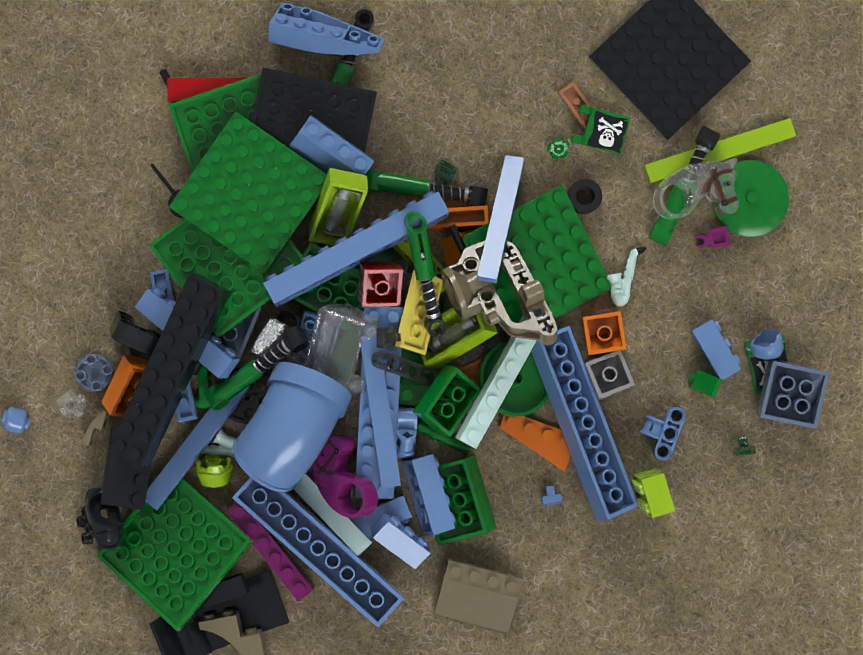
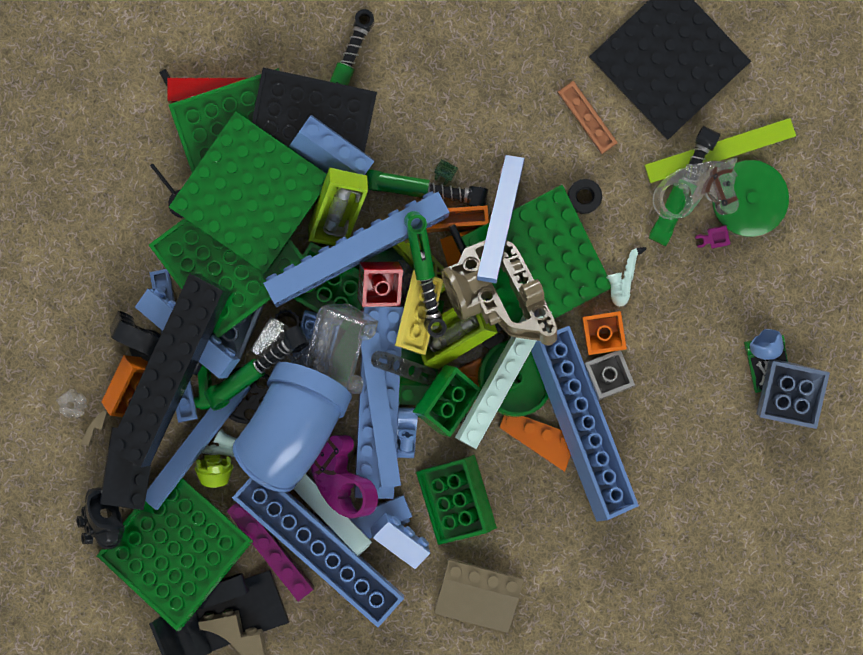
medium blue head [0,407,30,434] -> none
sand blue dish [75,354,113,392] -> none
medium blue wedge [269,3,385,55] -> none
clear smoke tile [377,326,401,348] -> none
medium blue slope [401,454,455,535] -> none
green pin [417,419,471,455] -> none
medium blue tile [542,485,562,506] -> none
green plant [547,137,570,159] -> none
flag [570,105,631,155] -> none
lime piece [631,468,675,518] -> none
medium blue piece [640,407,686,461] -> none
green slope [687,370,722,397] -> none
medium blue brick [690,319,741,380] -> none
clear green tile [733,436,756,456] -> none

